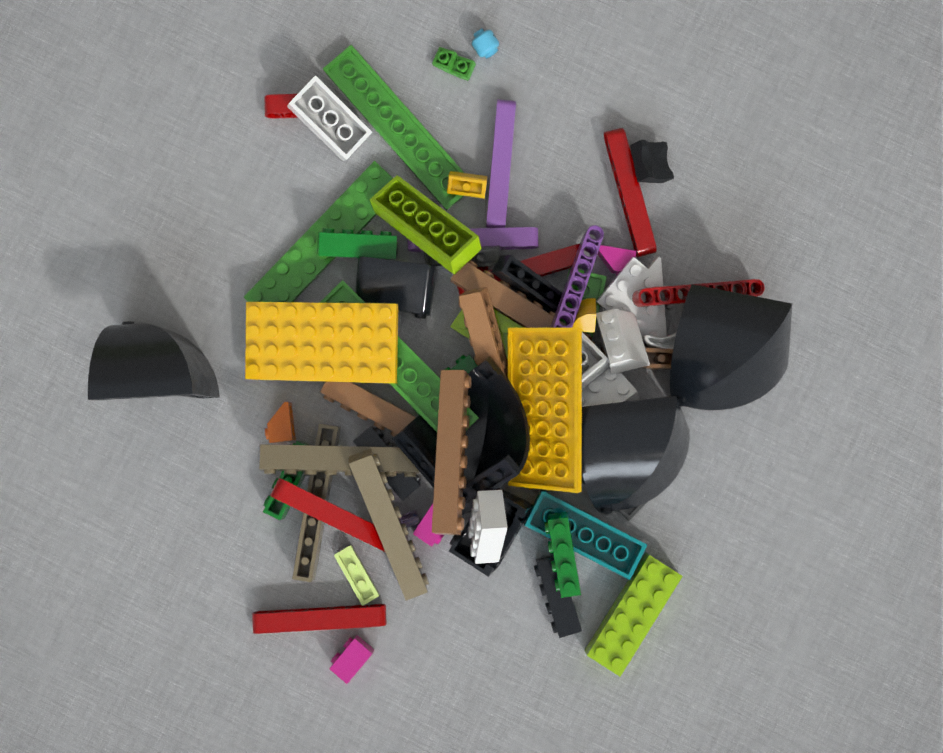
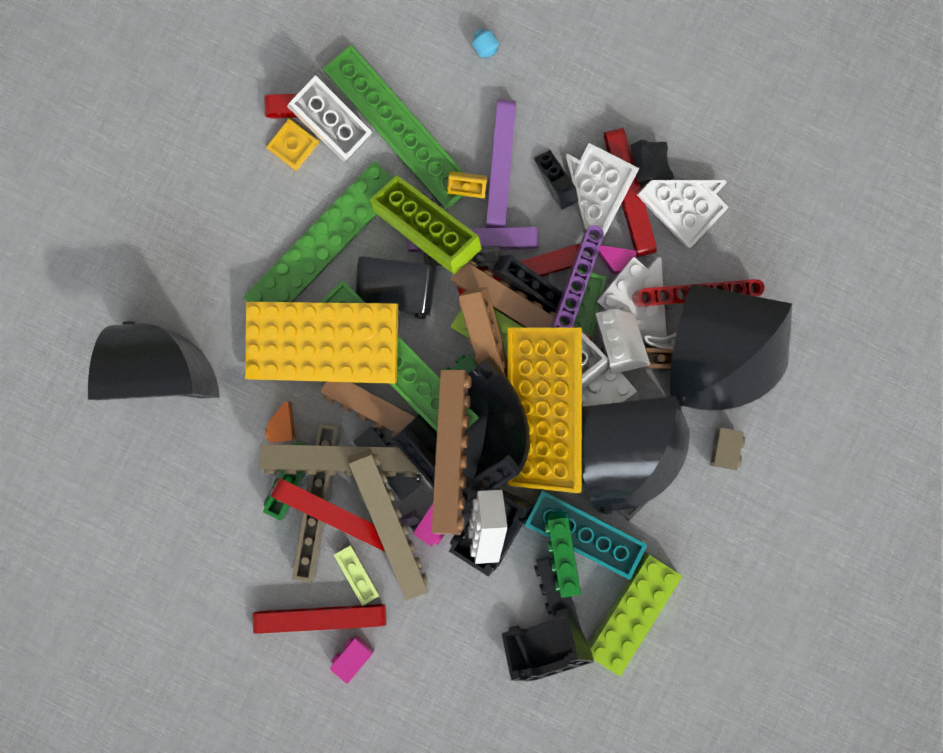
green brick [317,228,397,259] -> none
bright green slope [432,47,476,81] -> none
yellow brick [572,298,596,332] -> none
none -> yellow tile [266,118,319,172]
none -> black windscreen [502,609,594,682]
none -> black slope [534,150,579,210]
none -> white wing [566,143,639,238]
none -> white wing [636,180,729,249]
none -> dark tan brick [710,428,745,470]

